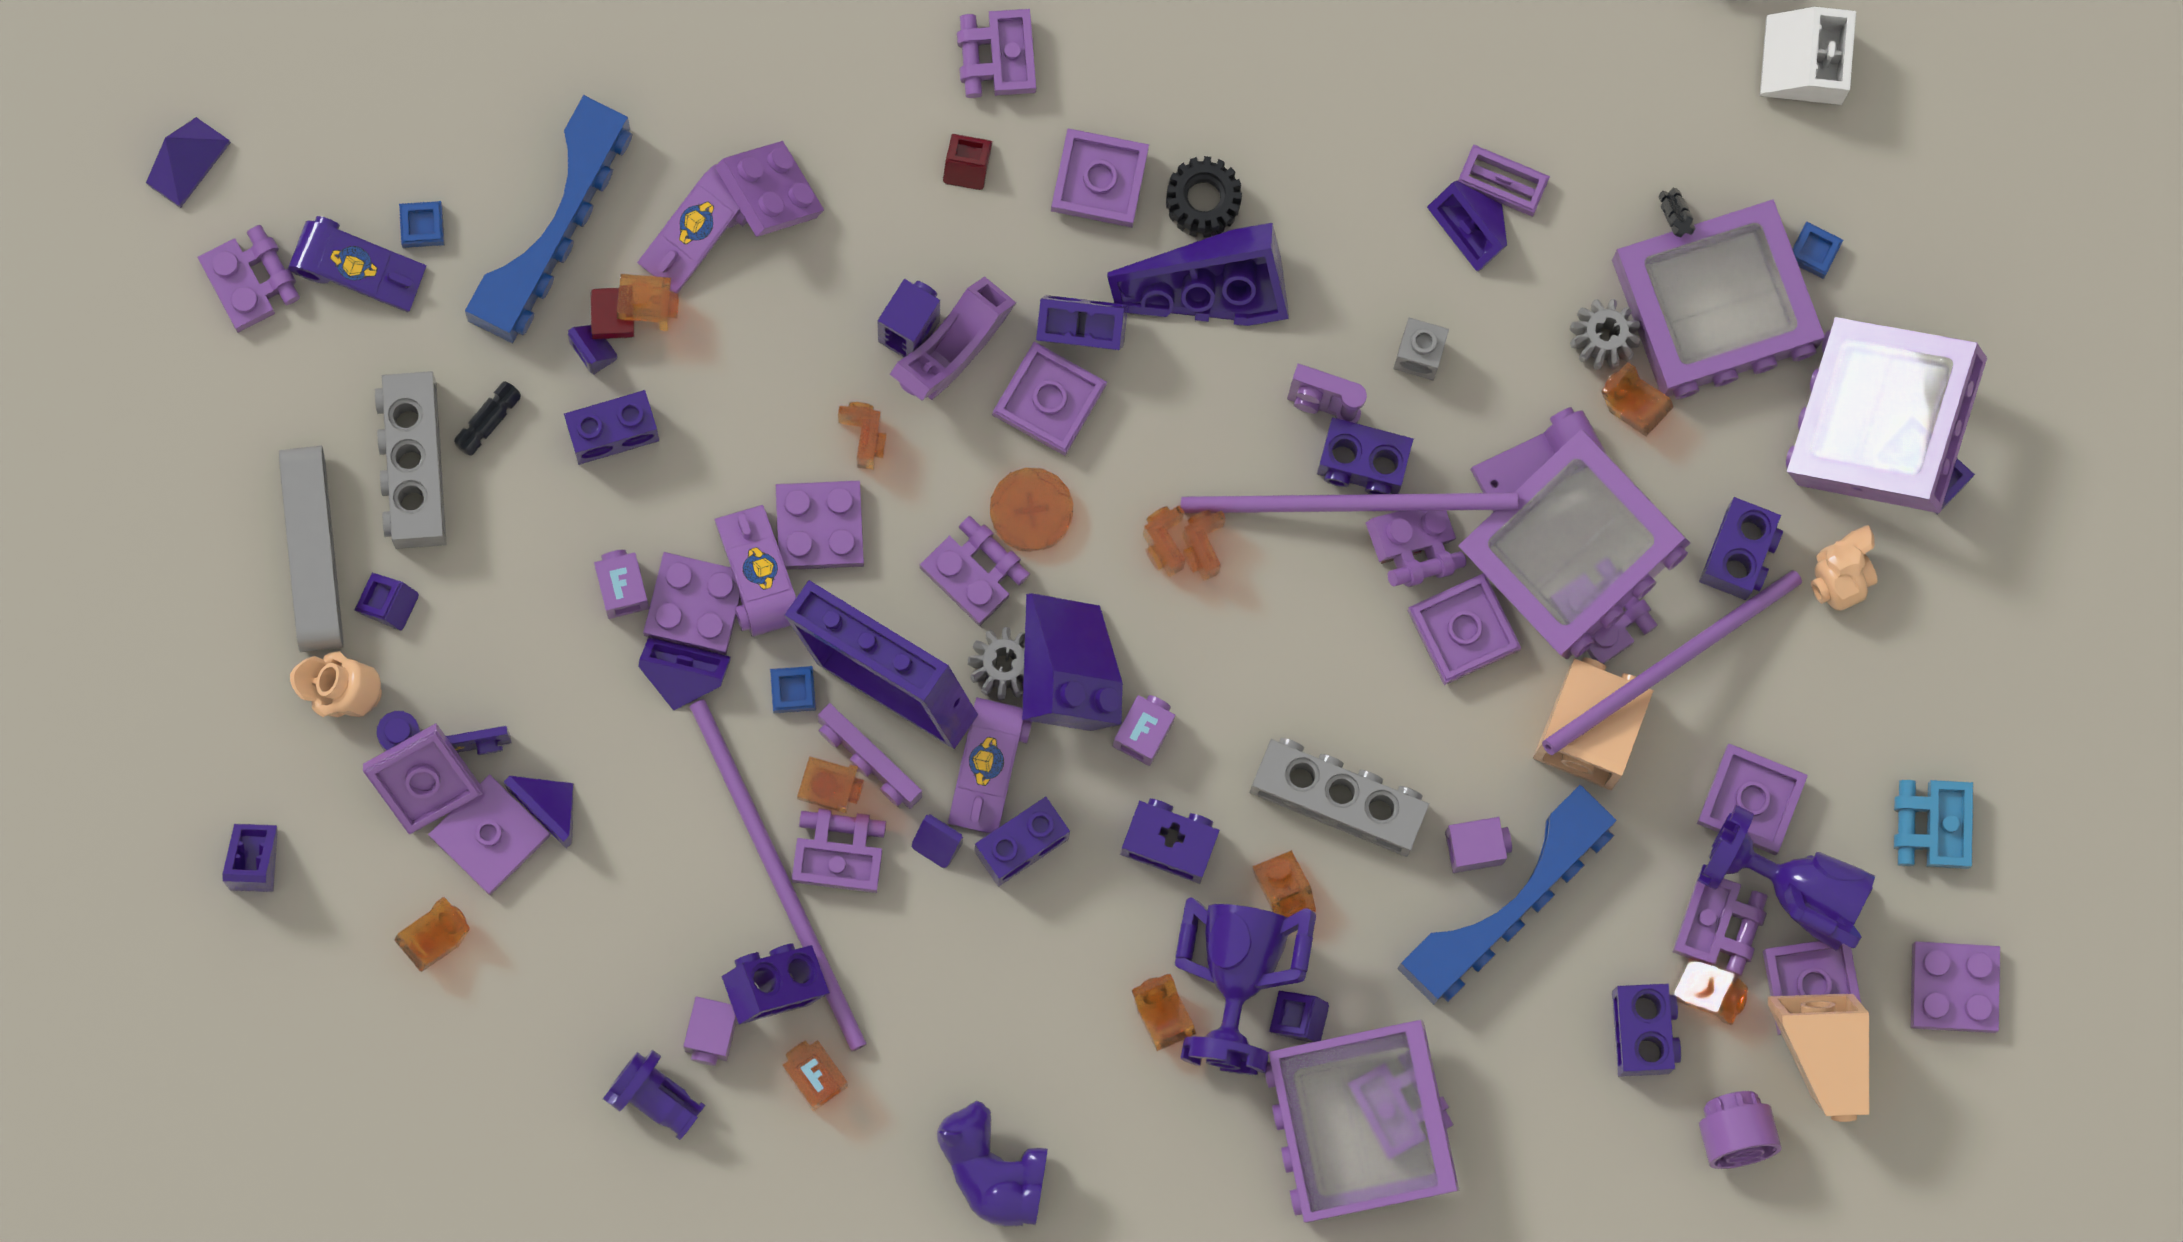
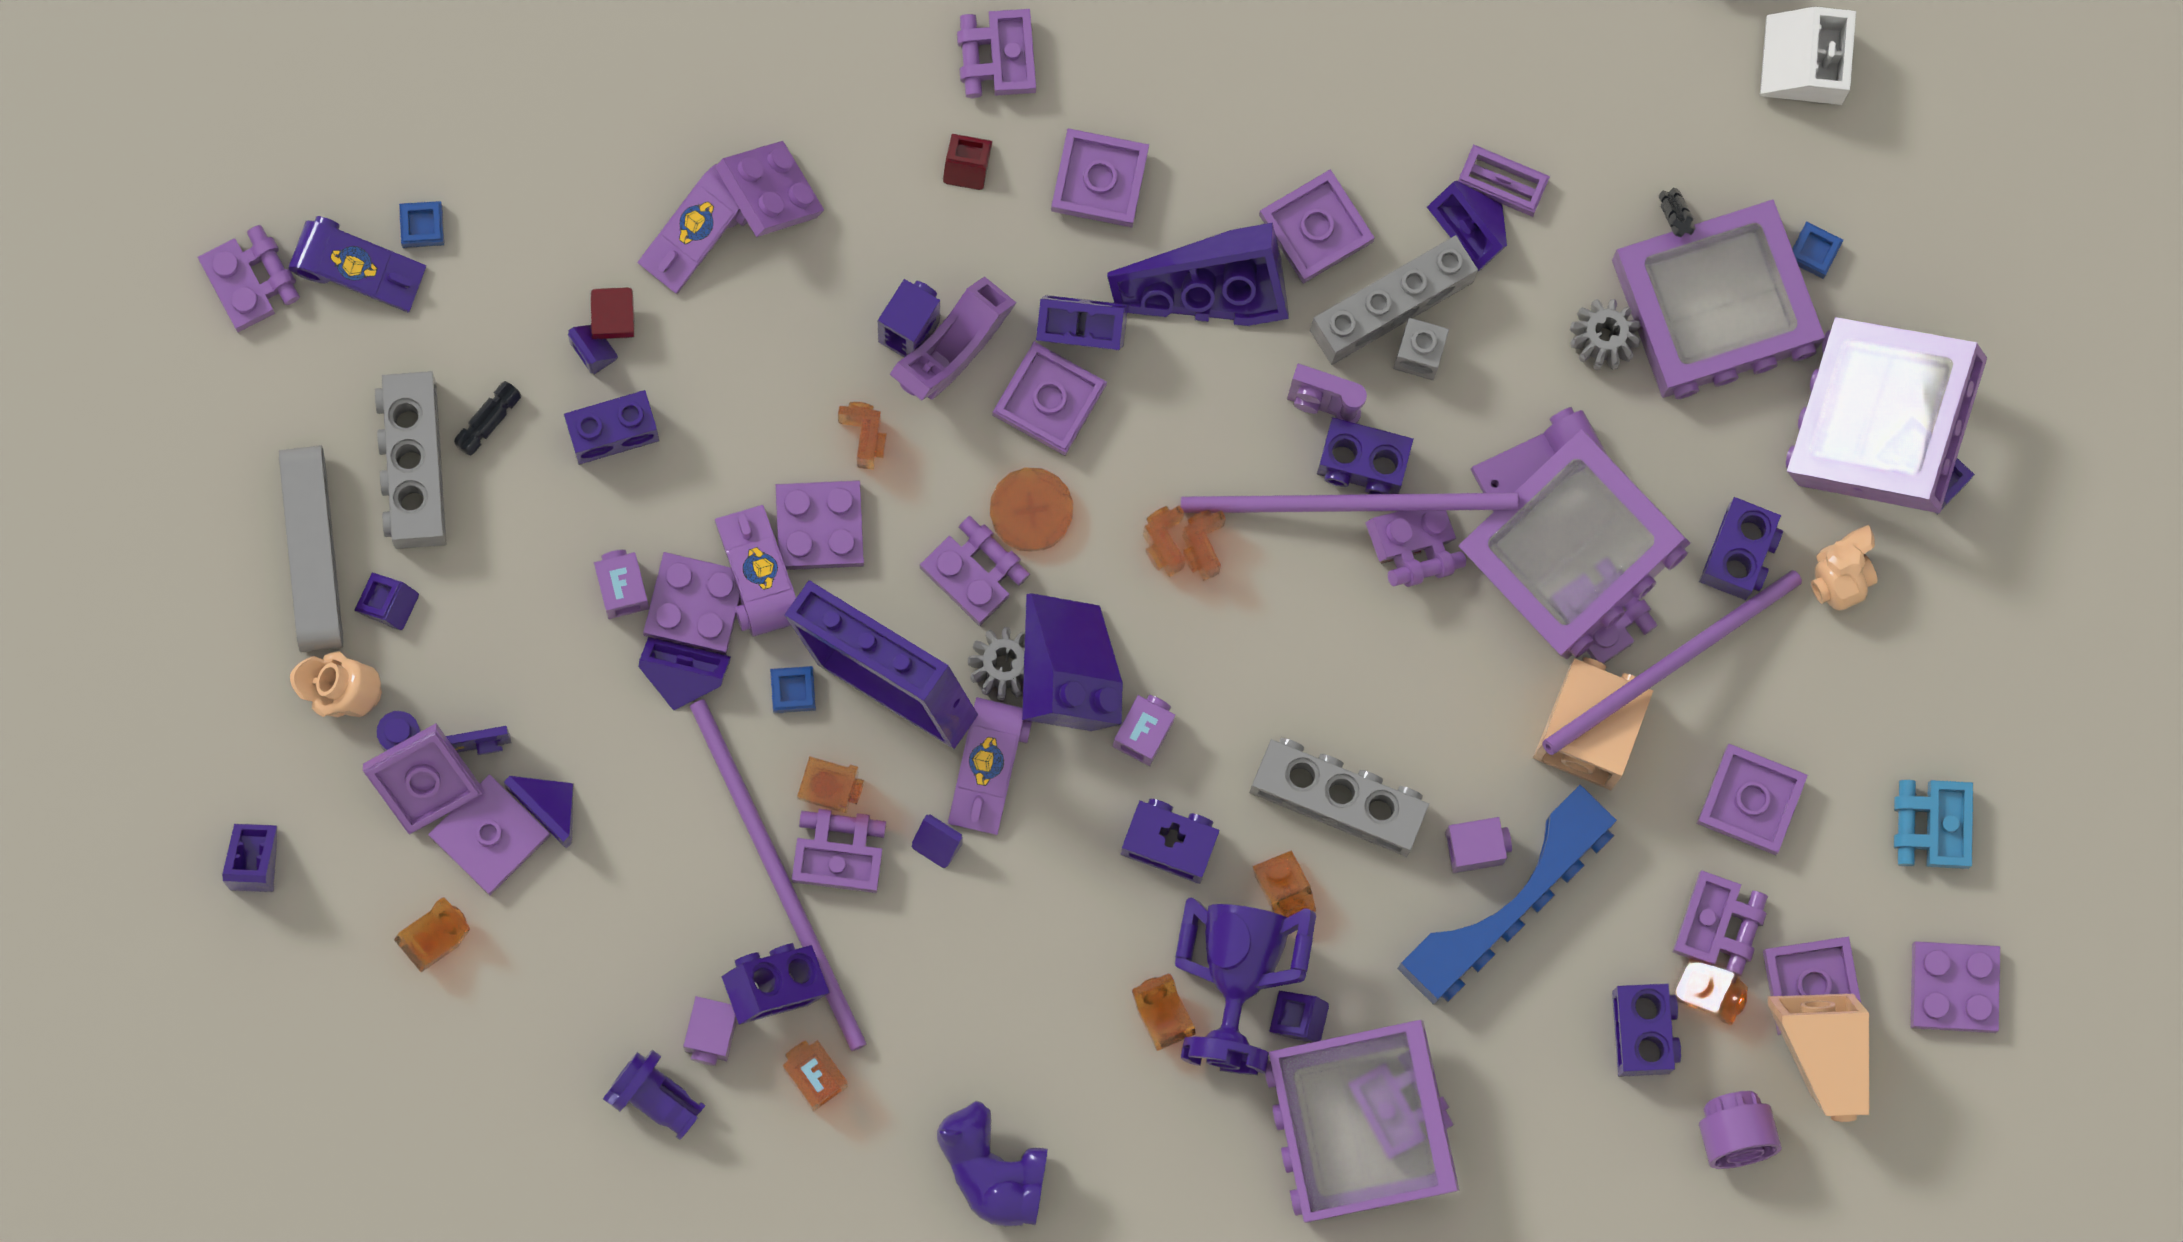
dark purple slope [146,117,231,208] -> none
blue arch [465,95,633,344] -> none
clear orange bracket [617,274,679,331] -> none
medium lavender plate [818,703,922,809] -> none
dark purple brick [974,796,1070,887] -> none
black tyre [1166,156,1242,238] -> none
medium lavender plate [1407,573,1521,685] -> none
clear orange bracket [1601,362,1674,437] -> none
dark purple piece [1697,805,1875,951] -> none
none -> medium lavender plate [1259,169,1375,284]
none -> light grey brick [1310,235,1478,365]

